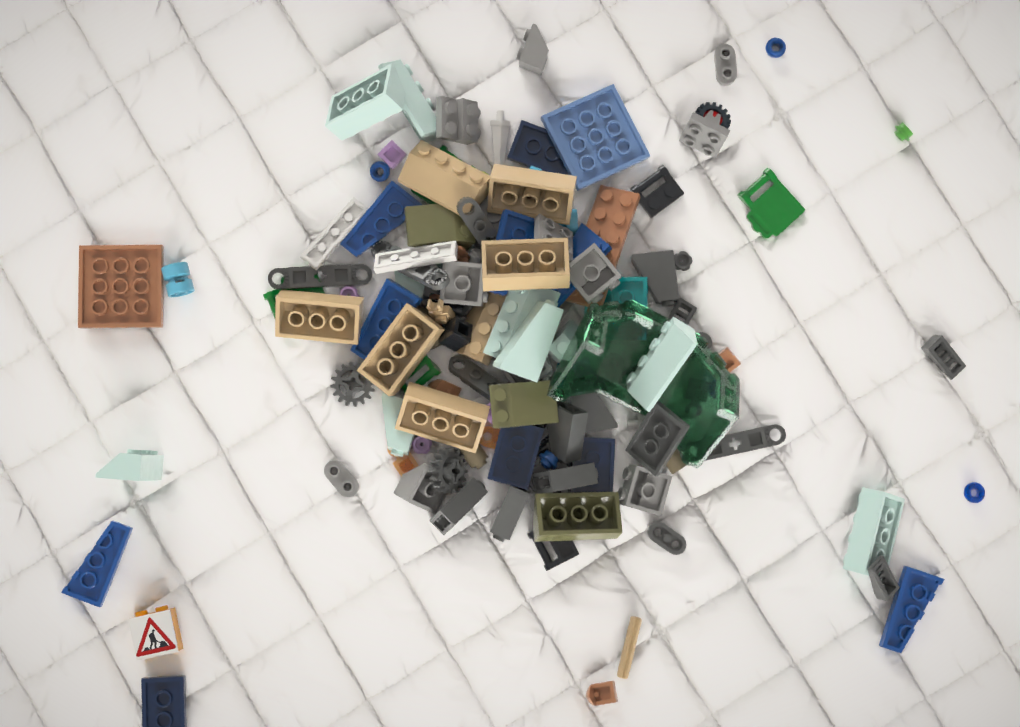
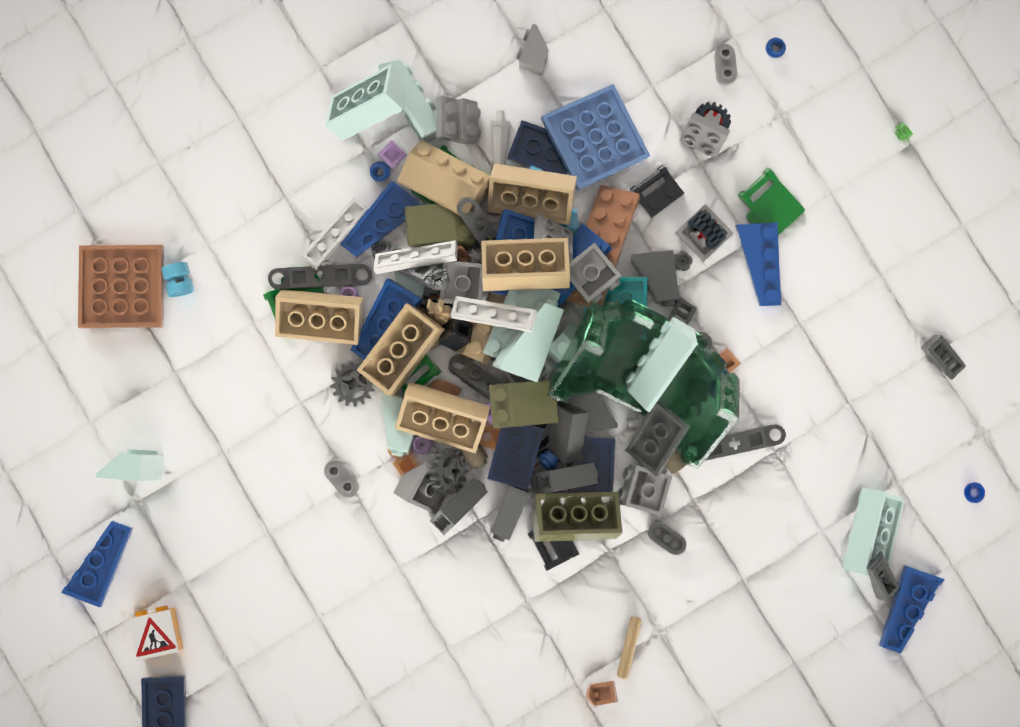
none -> white tile [450,296,538,332]
none -> plate [675,204,734,262]
none -> blue wing [735,223,781,307]

